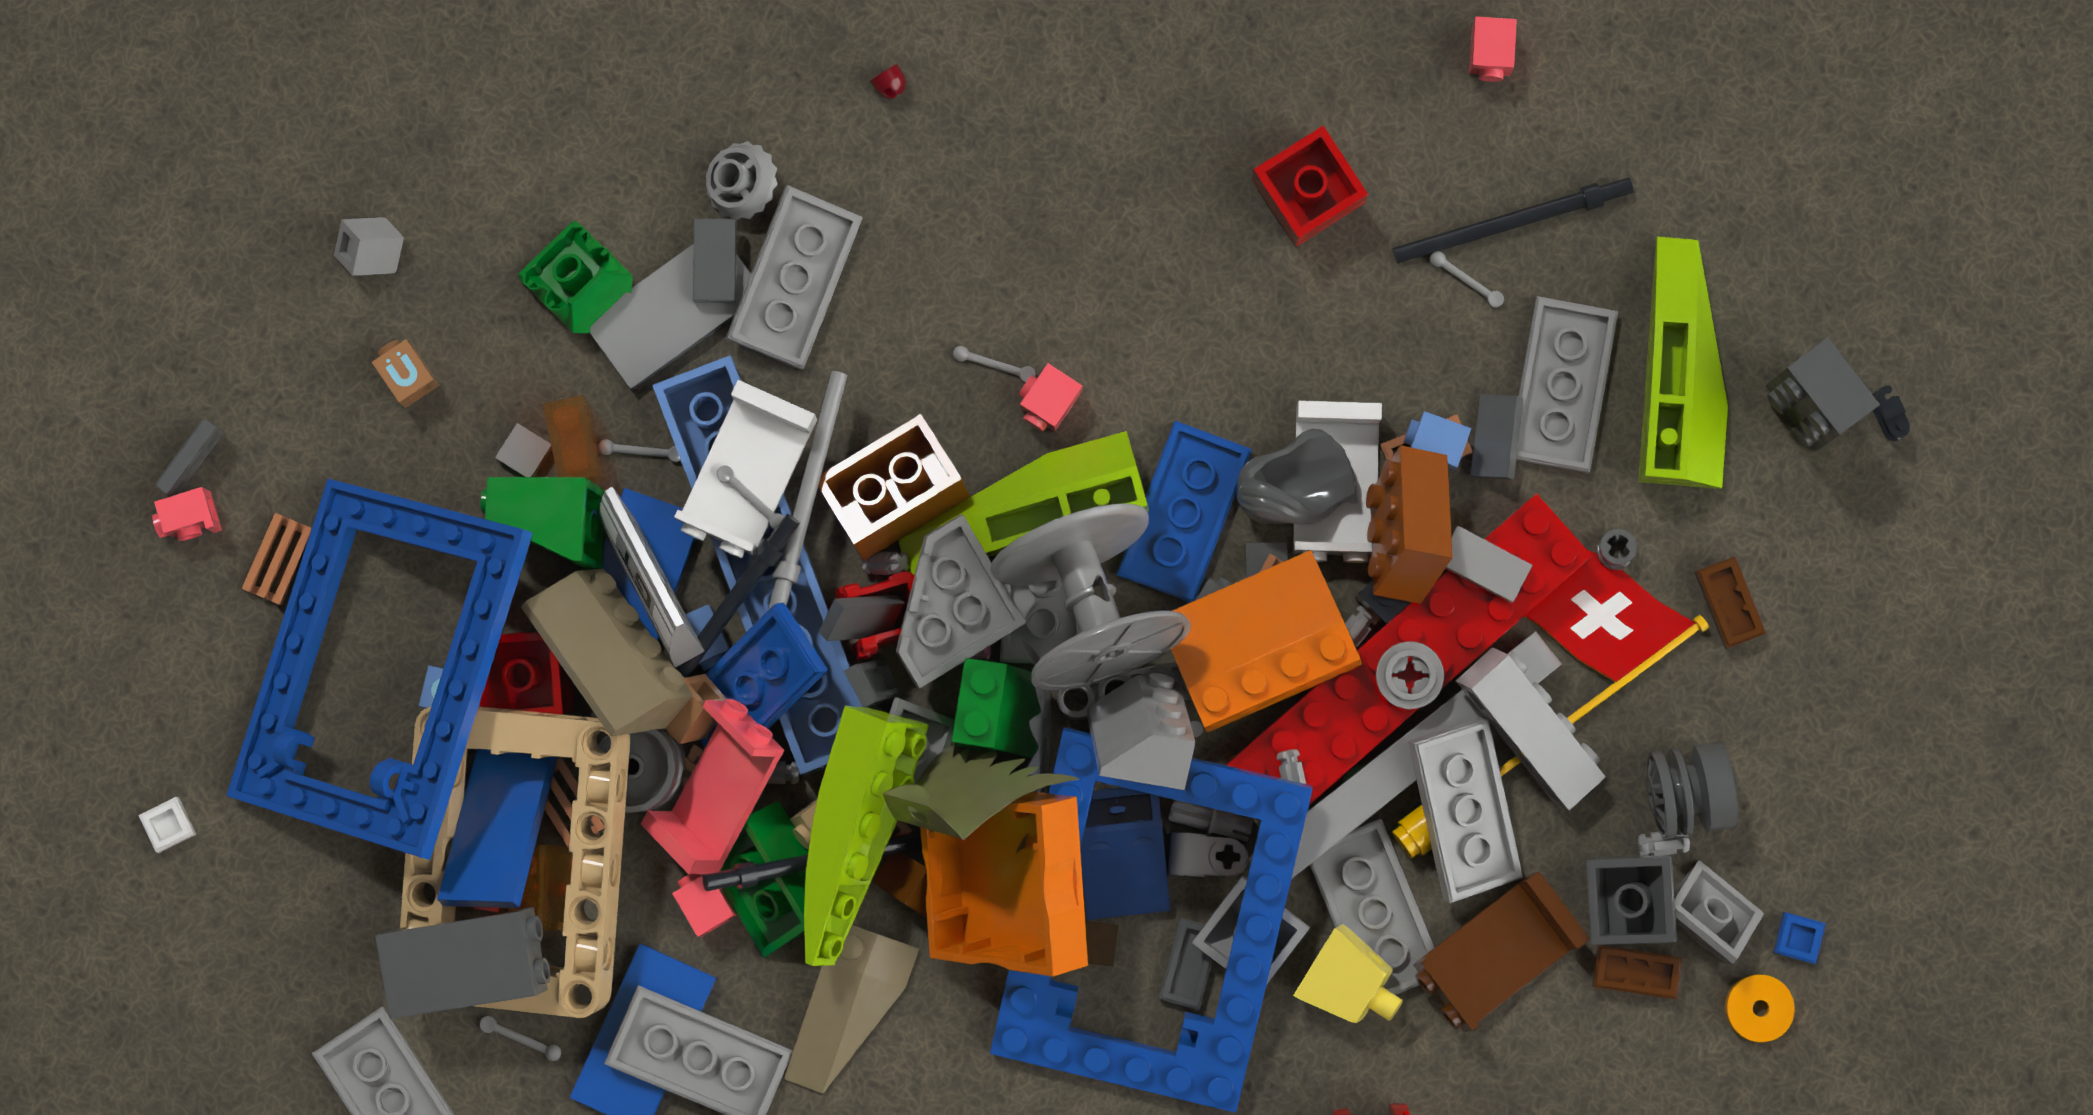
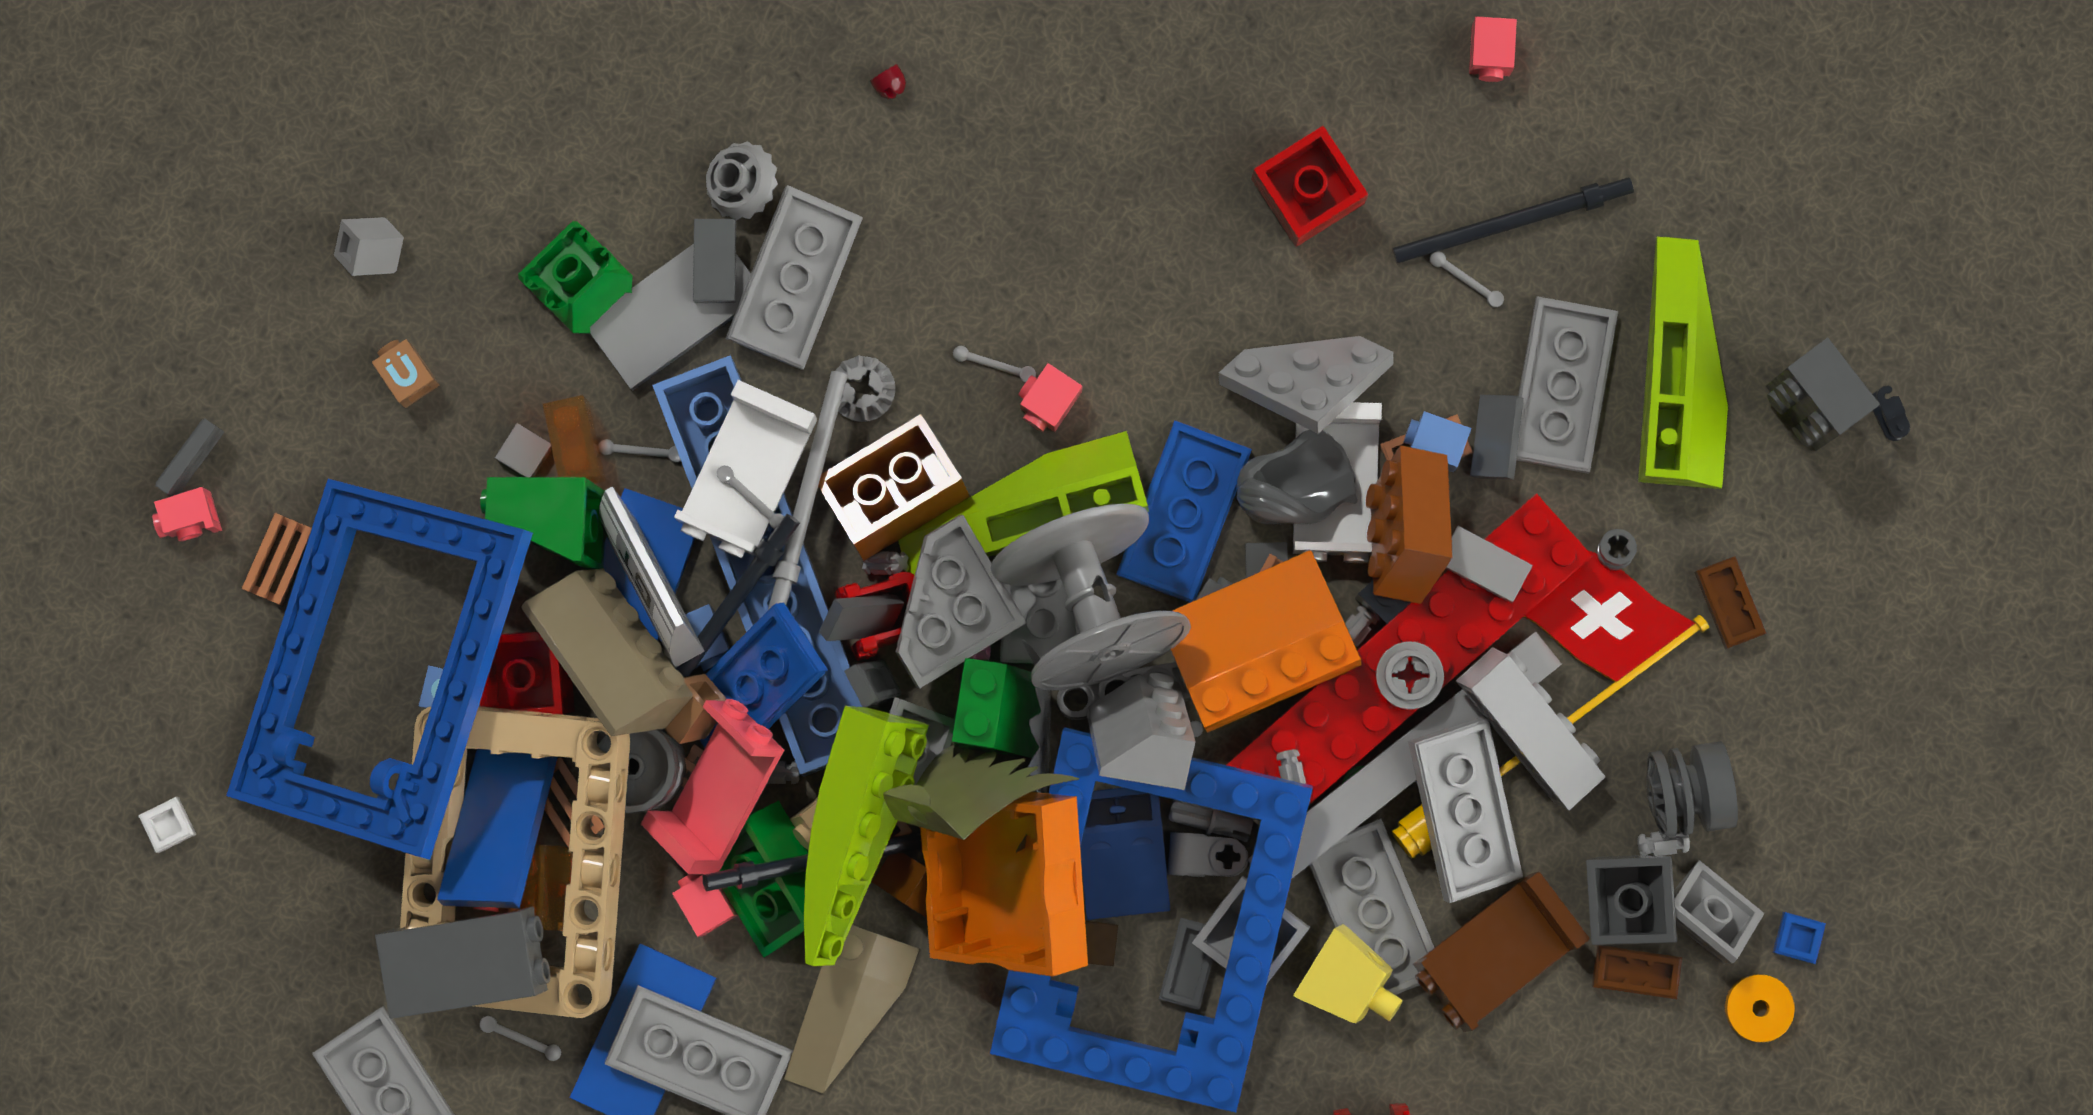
none -> light grey gear [836,355,895,422]
none -> light grey plate [1219,336,1394,434]

